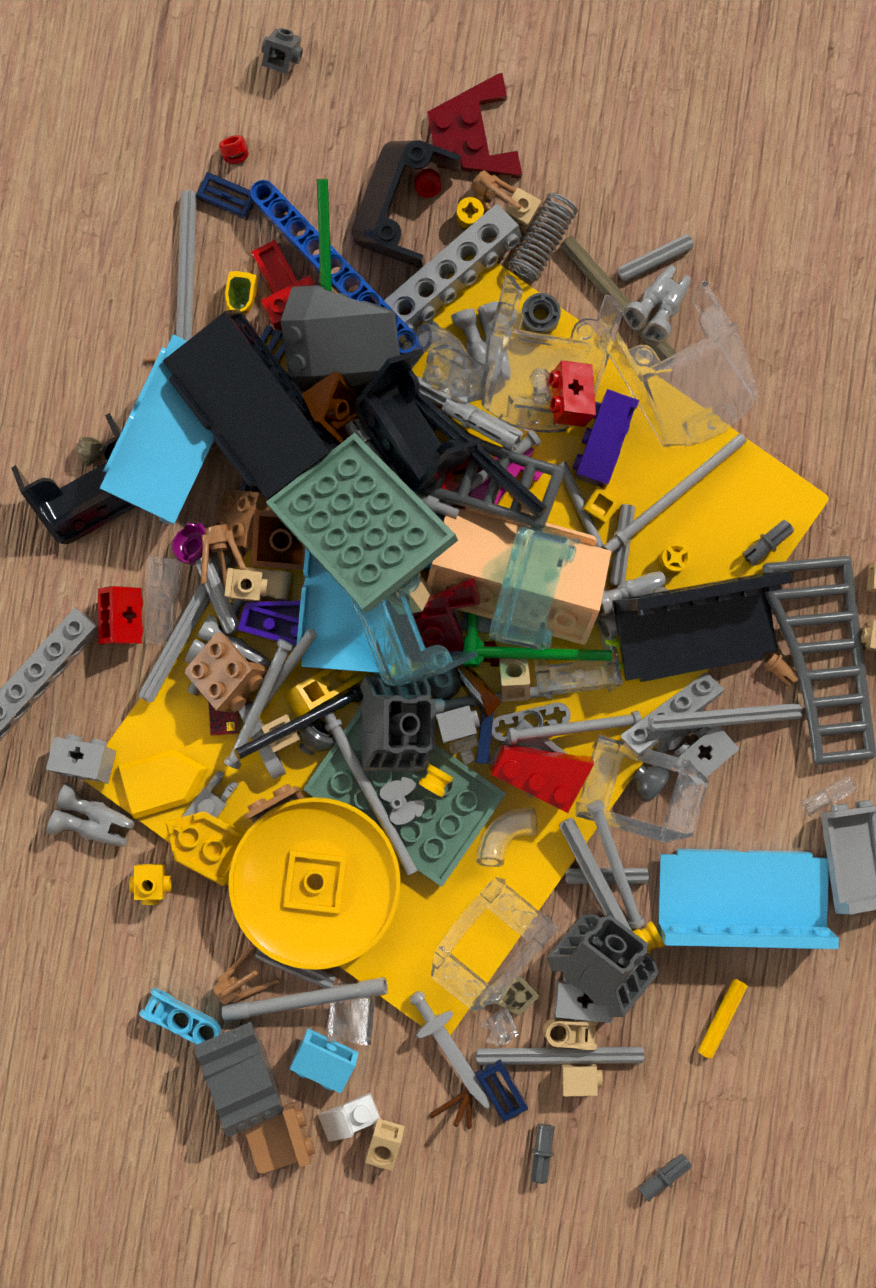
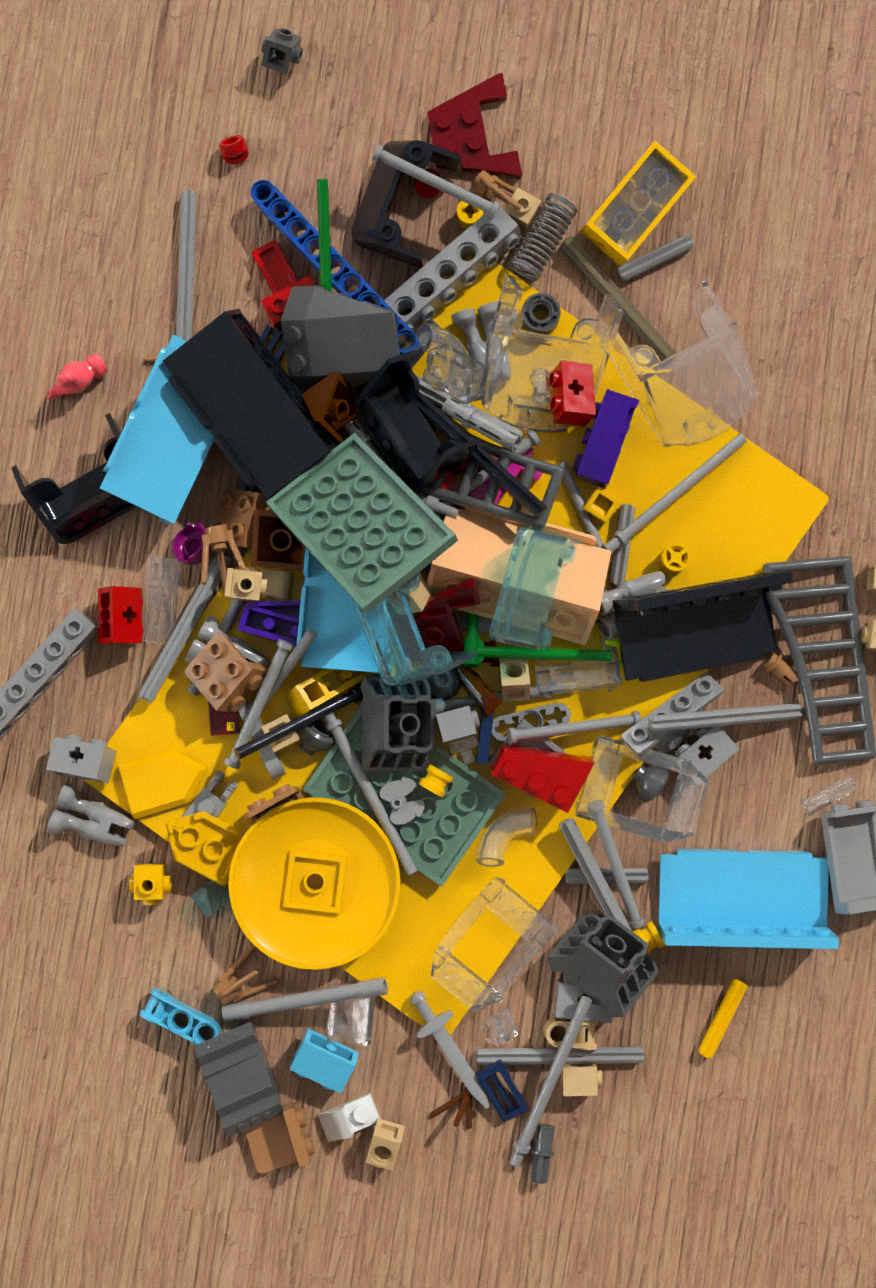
dark tan plate [75,437,103,466] -> none
light grey axle [195,557,239,635] -> none
dark blue tile [196,172,254,220] -> none
rock [225,271,258,315] -> none
light grey axle [255,949,336,989] -> none
dark tan piece [483,975,540,1016] -> none
light grey piece [623,265,691,342] -> none
dark grey axle [638,1154,692,1202] -> none
dark grey axle [742,520,794,567] -> none
none -> coral animal [47,353,108,400]
none -> clear light blue slope [191,880,230,918]
none -> light grey bar [372,145,500,219]
none -> light grey bar [509,996,592,1167]
none -> clear brick [579,141,696,266]

